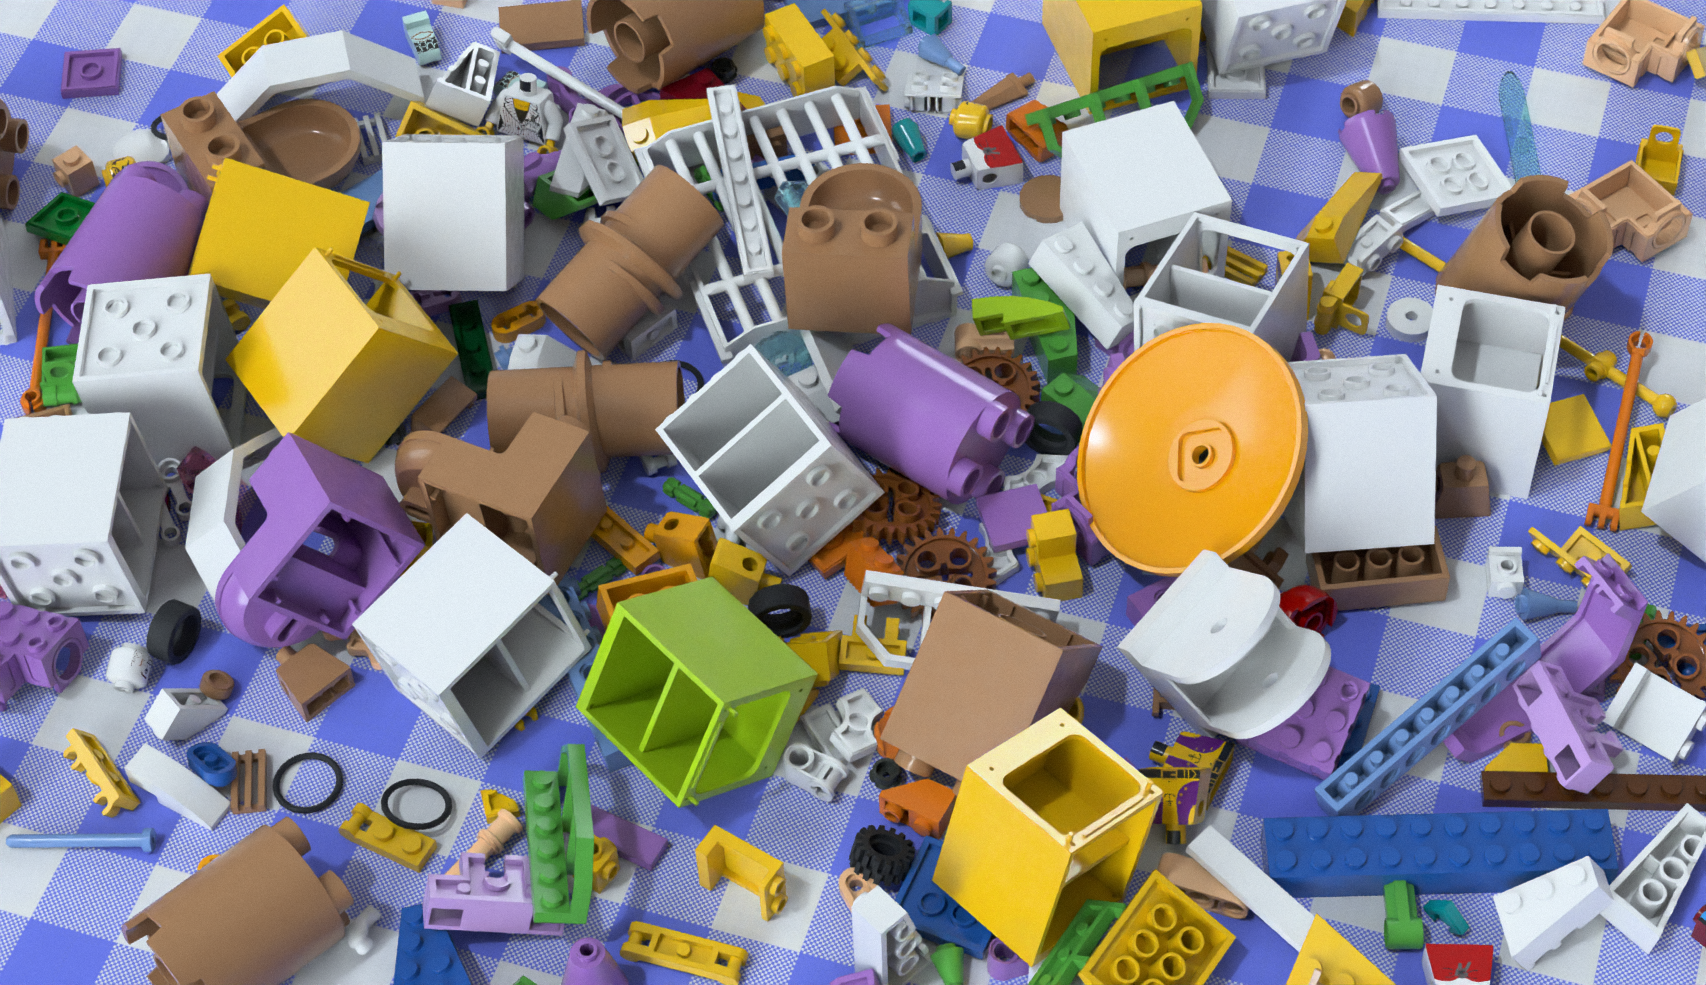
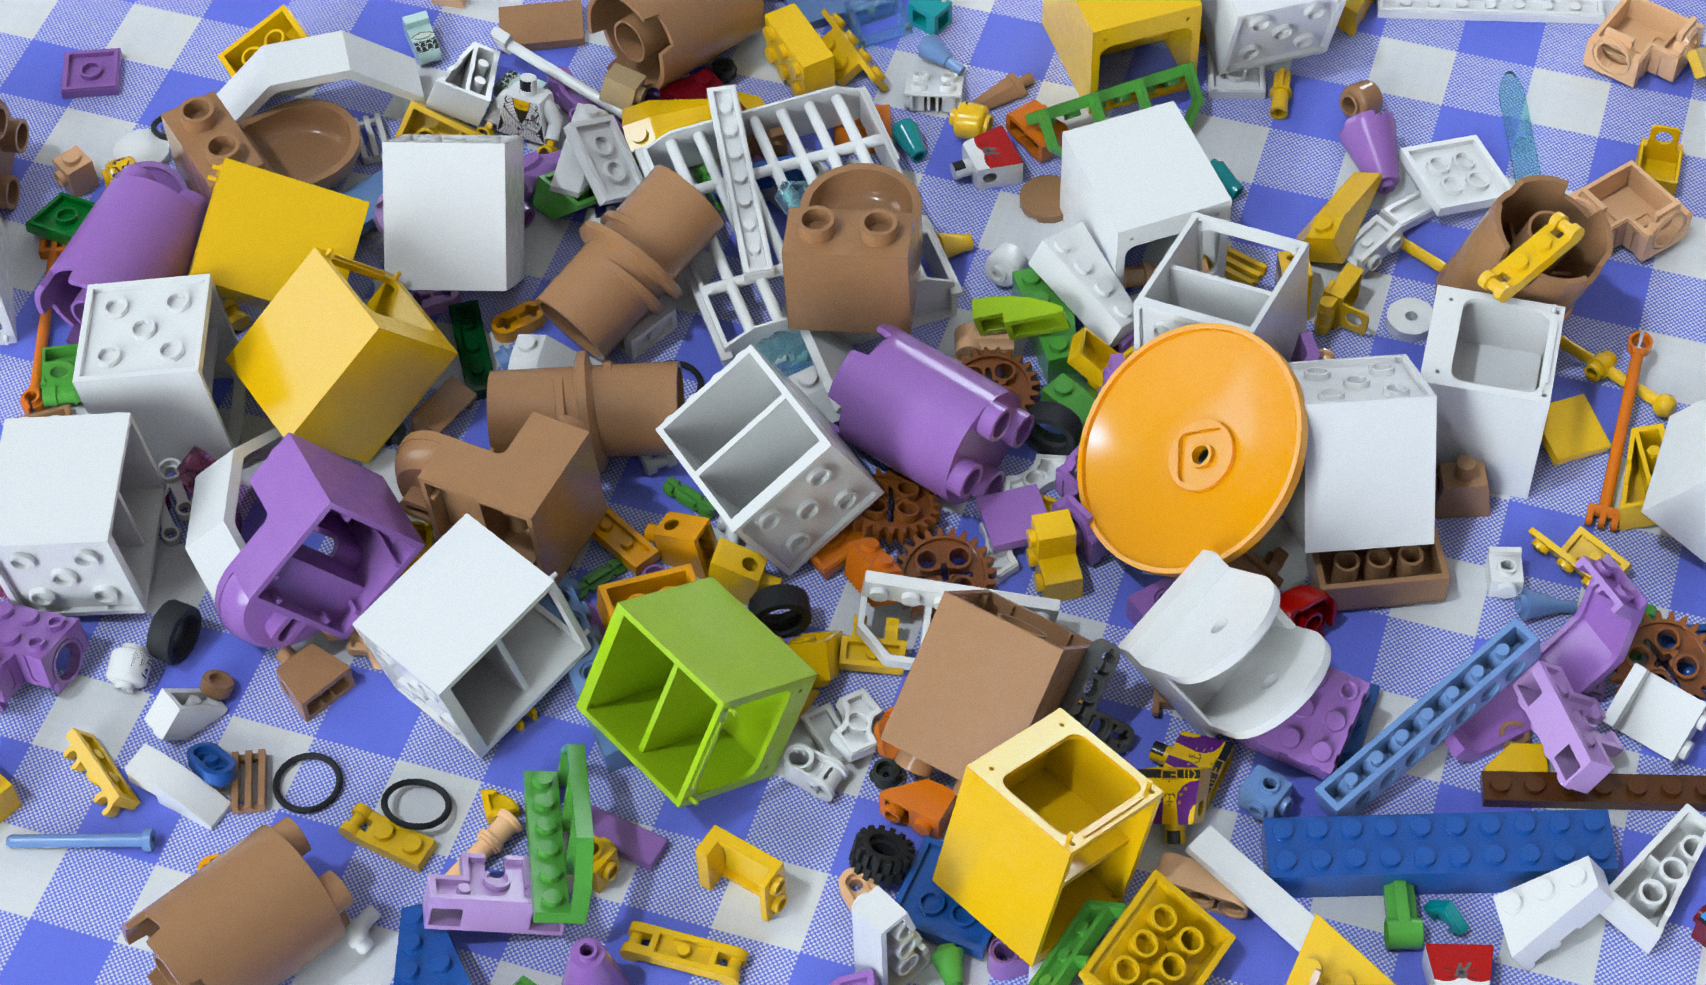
none -> tan brick [599,63,647,109]
none -> dark grey beam [1058,638,1134,753]
none -> yellow piece [1067,326,1134,392]
none -> teal cone [1210,159,1244,200]
none -> medium blue brick [1238,763,1294,820]
none -> yellow axle [1269,68,1292,120]
none -> yellow plate [1477,211,1585,303]

